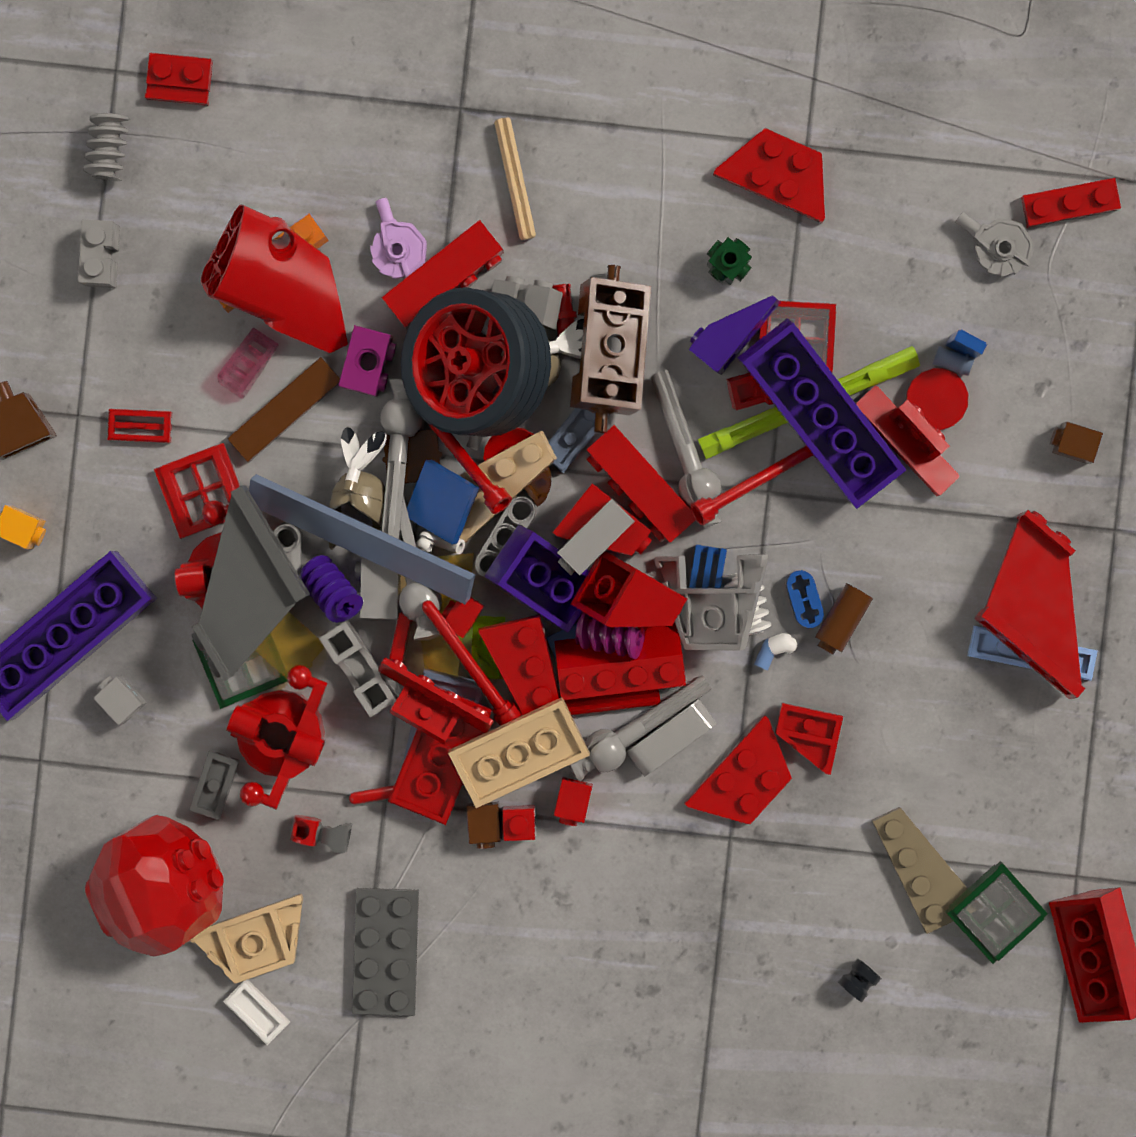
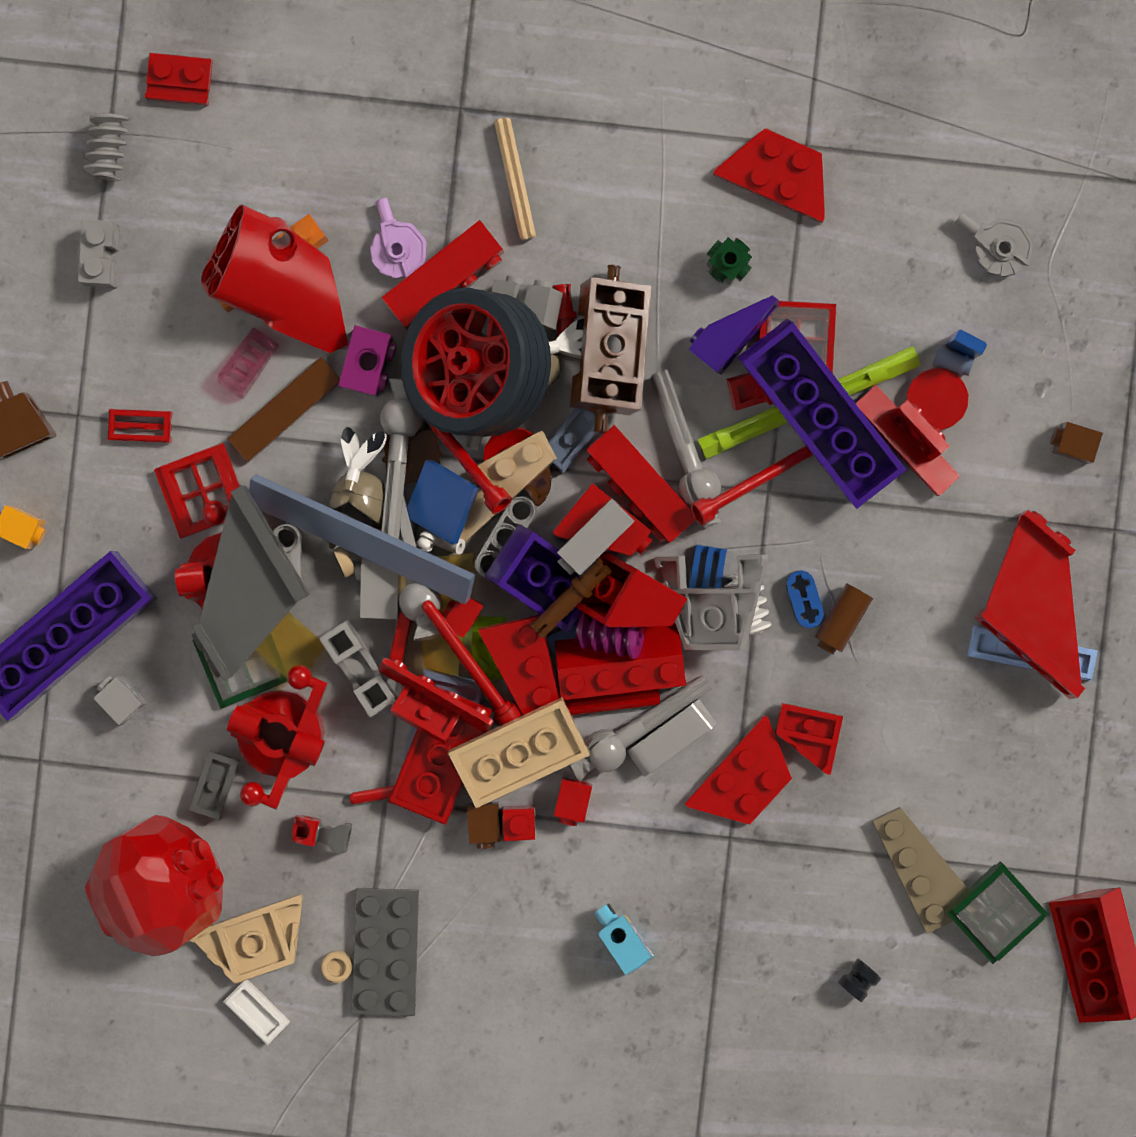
dark purple piece [300,555,363,623] -> none
arm [754,633,797,670] -> none
red plate [1021,178,1121,228] -> none
none -> tan tile [321,950,353,983]
none -> tan tile [332,547,355,578]
none -> reddish brown pin [530,558,612,639]
none -> medium azure torso [594,903,656,975]

